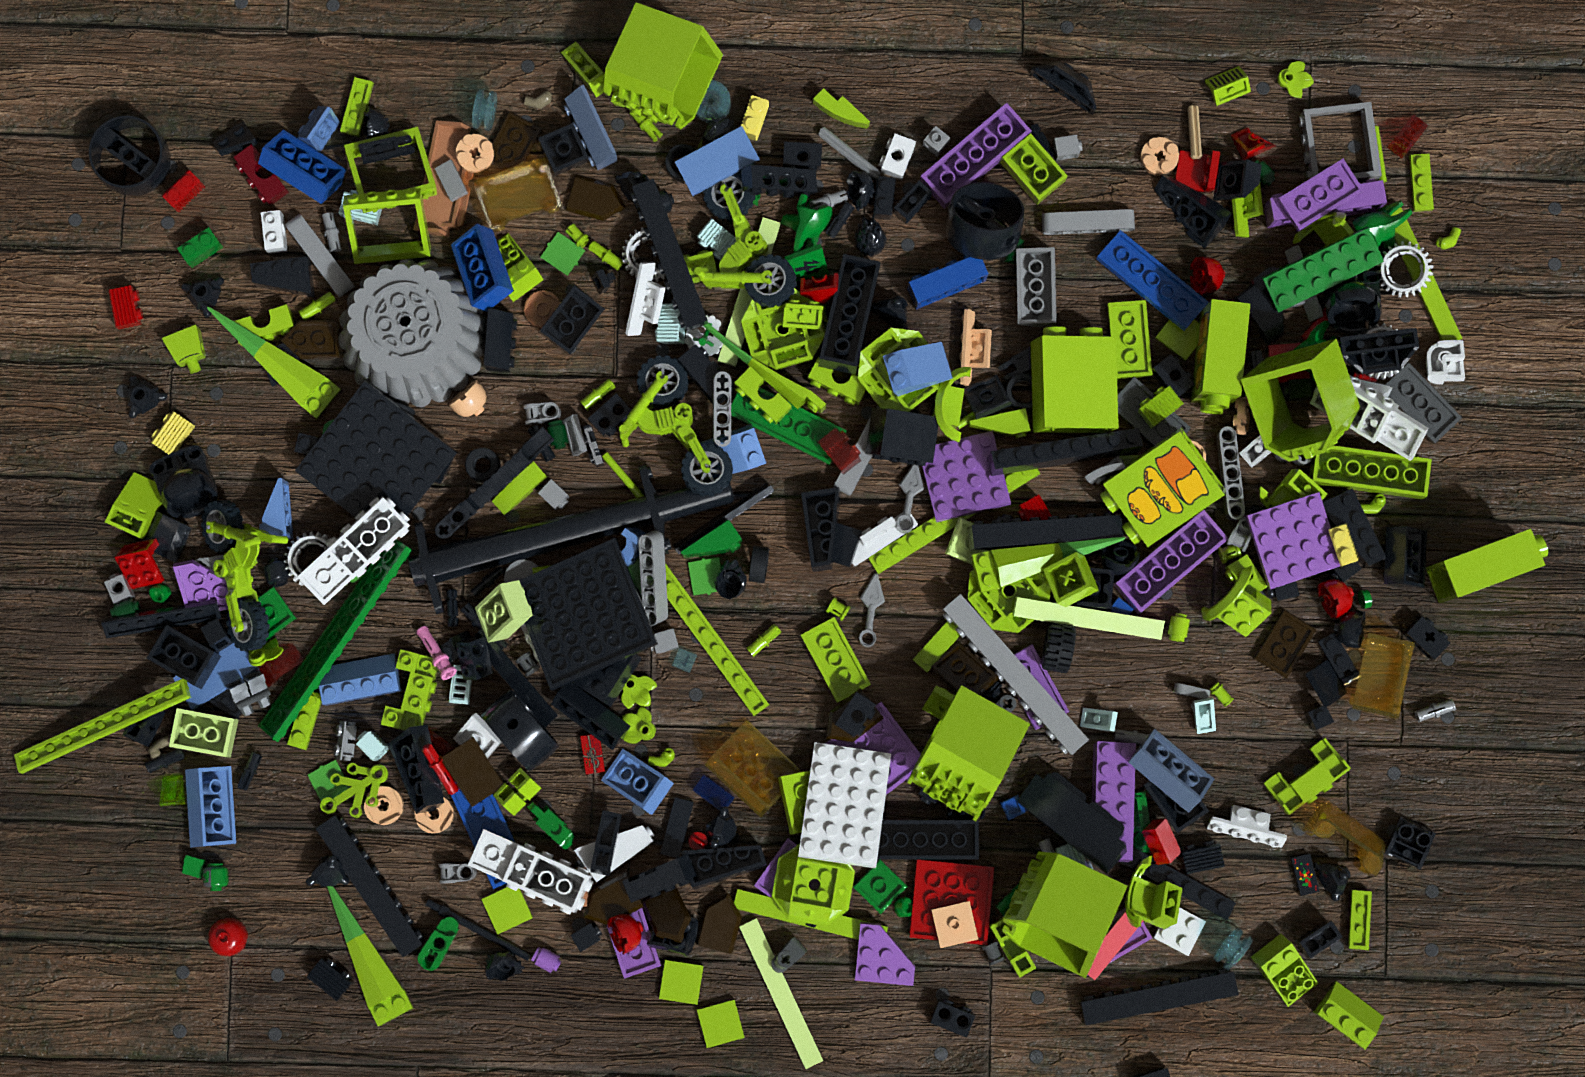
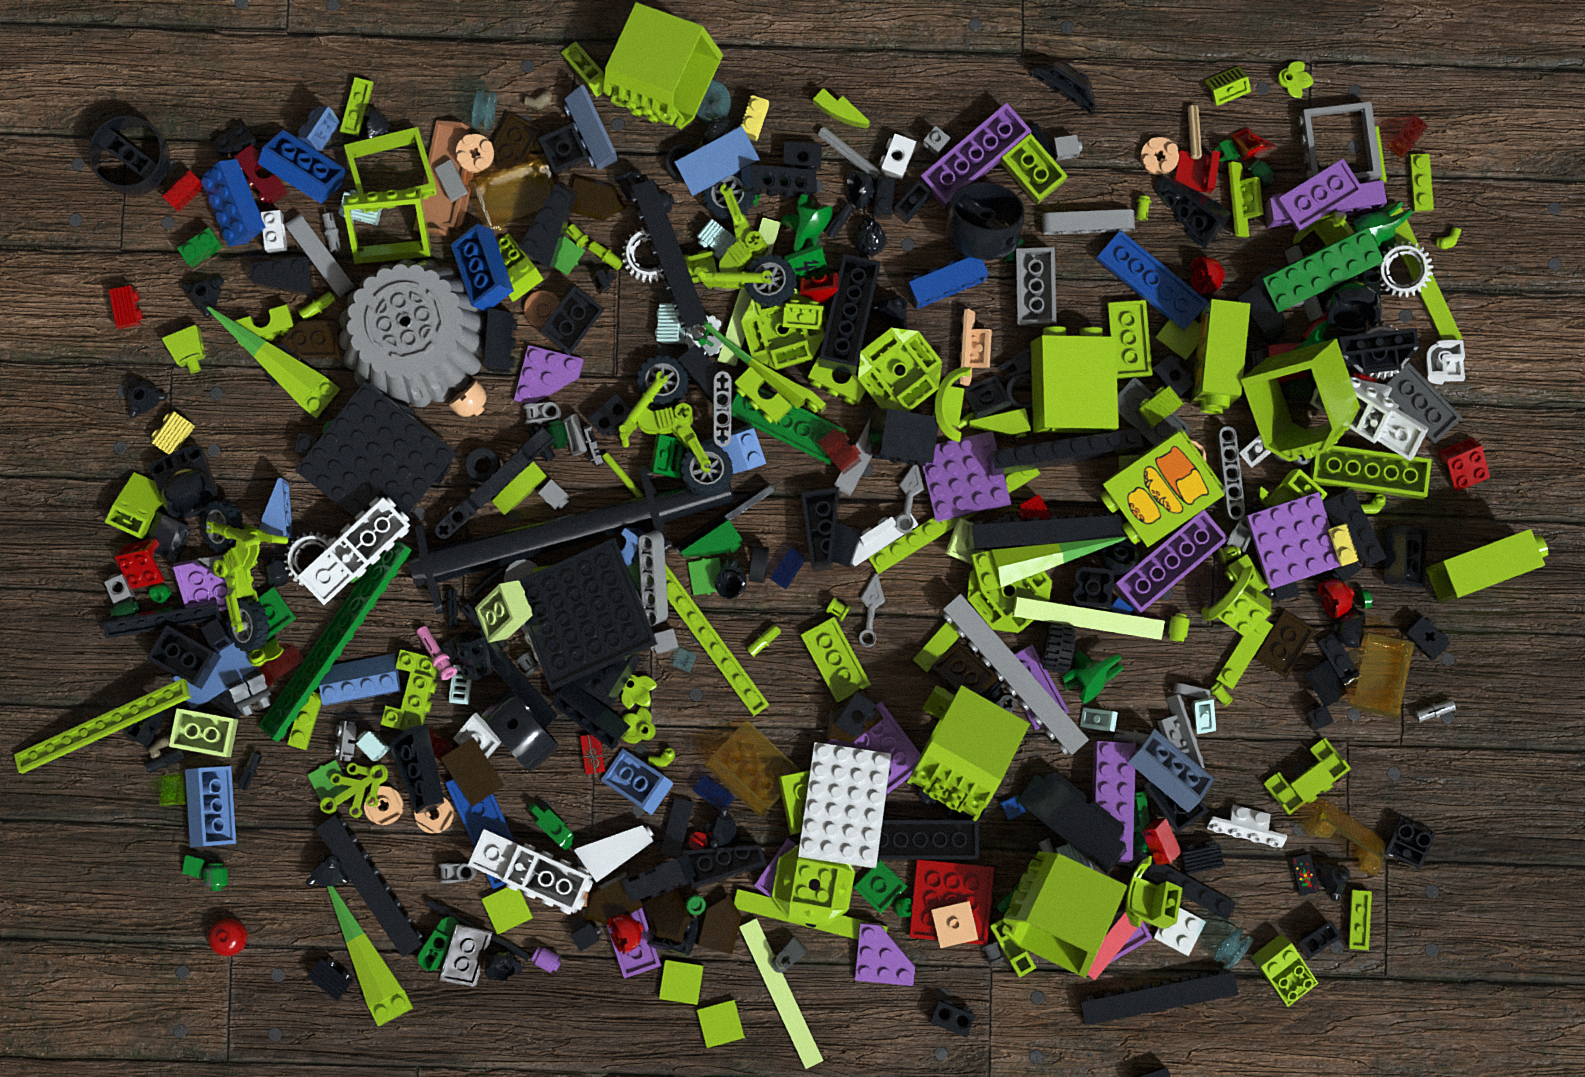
black hinge [358,135,415,164] -> none
red axle [422,744,459,795] -> none
lime piece [493,768,541,816] -> none
lime axle [580,379,615,411] -> none
black slope [590,810,622,876] -> none
white bracket [625,262,666,336] -> none
lime pin [629,113,663,142] -> none
light grey pin [809,189,848,209] -> none
medium blue slope [883,342,953,396] -> none
lime brick [1043,552,1099,607] -> none
light grey plate [1085,455,1126,485] -> none
black slope [1213,159,1262,200] -> none
light nougat plate [1233,396,1250,435] -> none
lime slope [1313,981,1384,1050] -> none
none -> blue brick [200,159,266,247]
none -> tile [438,923,492,987]
none -> medium lavender plate [514,345,584,404]
none -> black wedge [518,182,578,269]
none -> green plate [650,434,685,479]
none -> green tile [686,894,706,915]
none -> clear blue plate [770,547,807,590]
none -> green piece [1062,651,1124,704]
none -> lime pin [1136,196,1151,221]
none -> light grey bracket [1157,694,1205,768]
none -> green tile [1215,140,1240,162]
none -> lime plate [1215,620,1273,690]
none -> red bracket [1438,437,1490,492]

